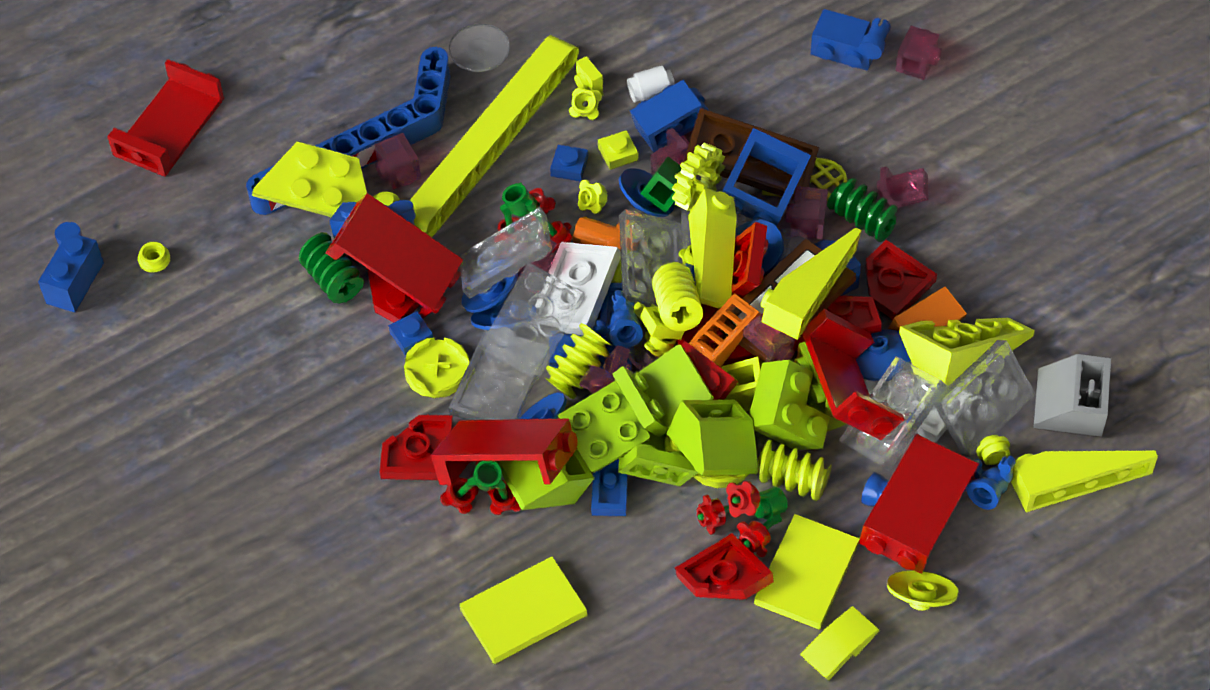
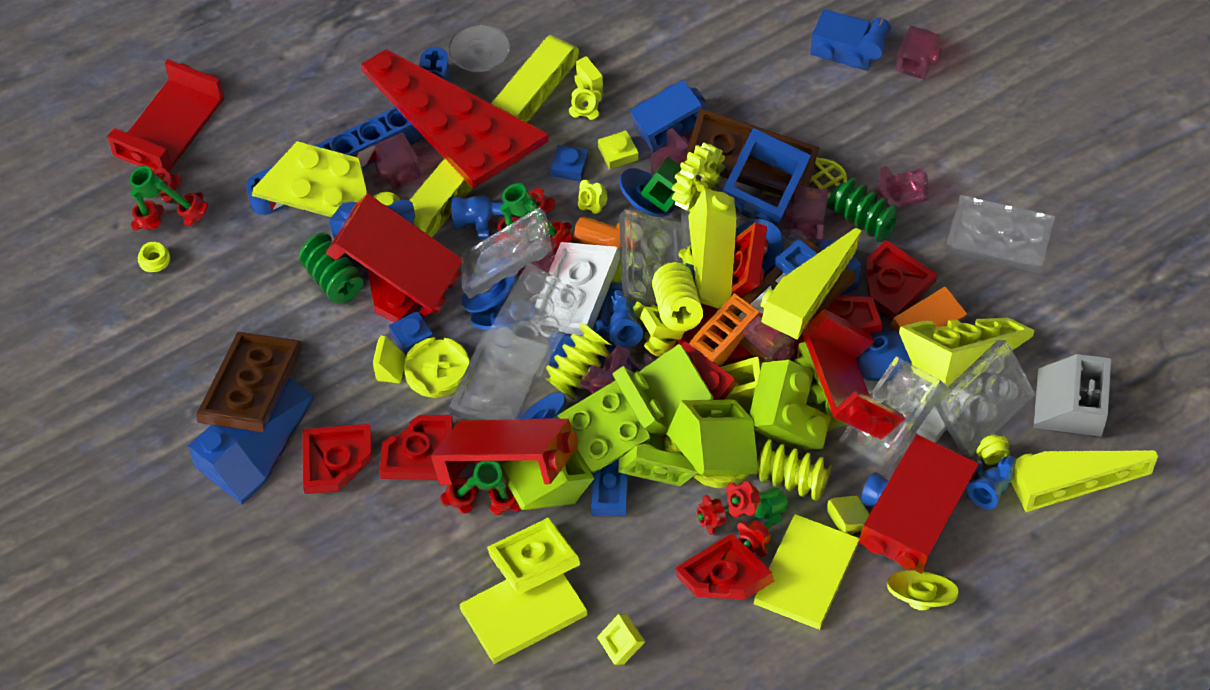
blue hinge [38,222,104,312] -> none
white brick [627,65,675,102] -> none
neon yellow slope [800,606,880,681] -> none
none -> plant [129,165,208,231]
none -> blue wedge [188,377,314,505]
none -> reddish brown tile [197,332,301,432]
none -> red plate [302,424,372,494]
none -> red wing [361,49,549,189]
none -> neon yellow slope [373,335,406,383]
none -> blue piece [452,196,504,240]
none -> neon yellow tile [487,517,580,595]
none -> neon yellow plate [597,614,645,665]
none -> blue plate [775,239,817,275]
none -> neon yellow slope [827,496,870,535]
none -> clear plate [945,195,1055,274]

